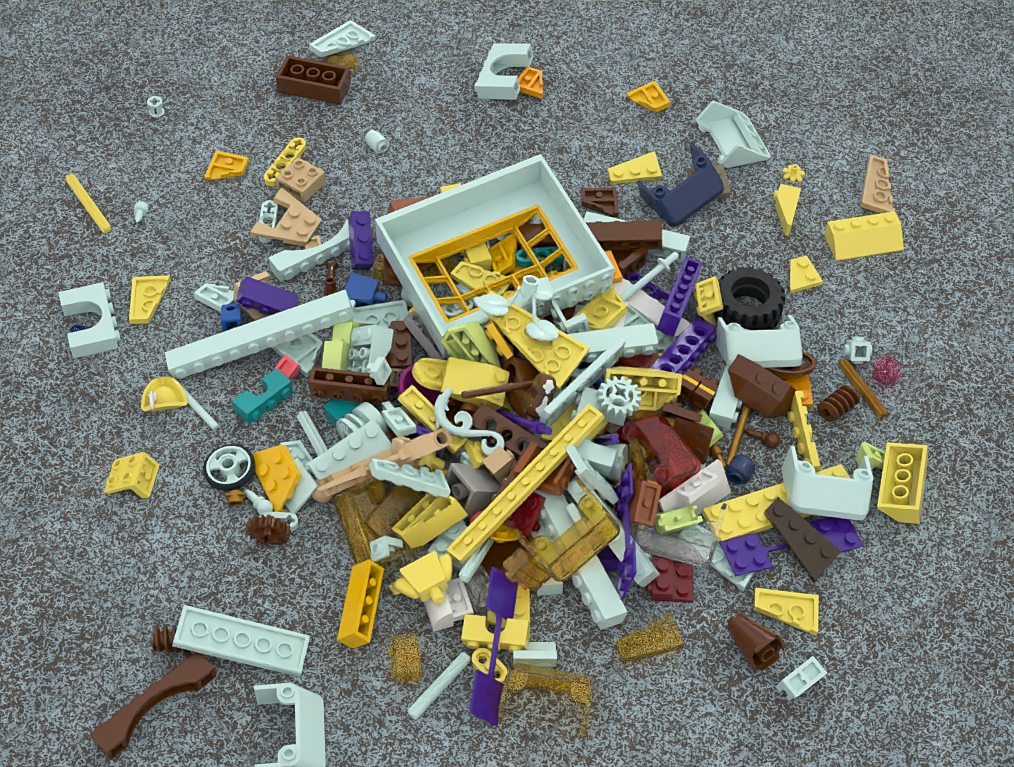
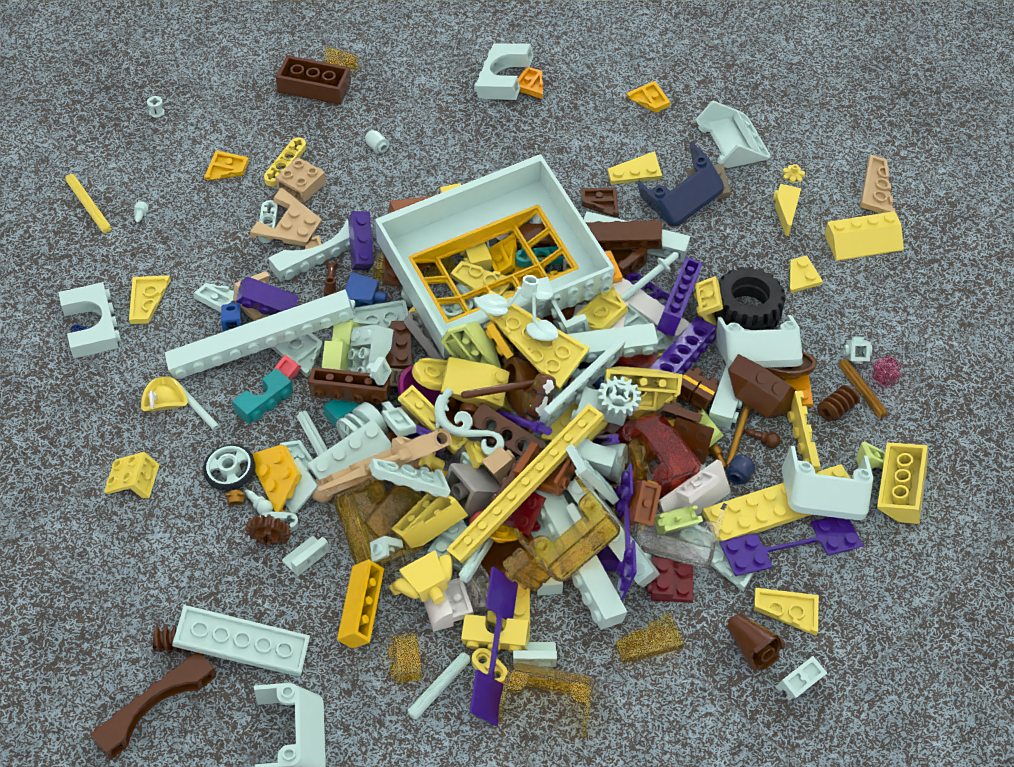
light aqua wing [309,20,375,57] -> none
dark brown wing [764,497,841,582] -> none
none -> light aqua panel [282,536,329,576]

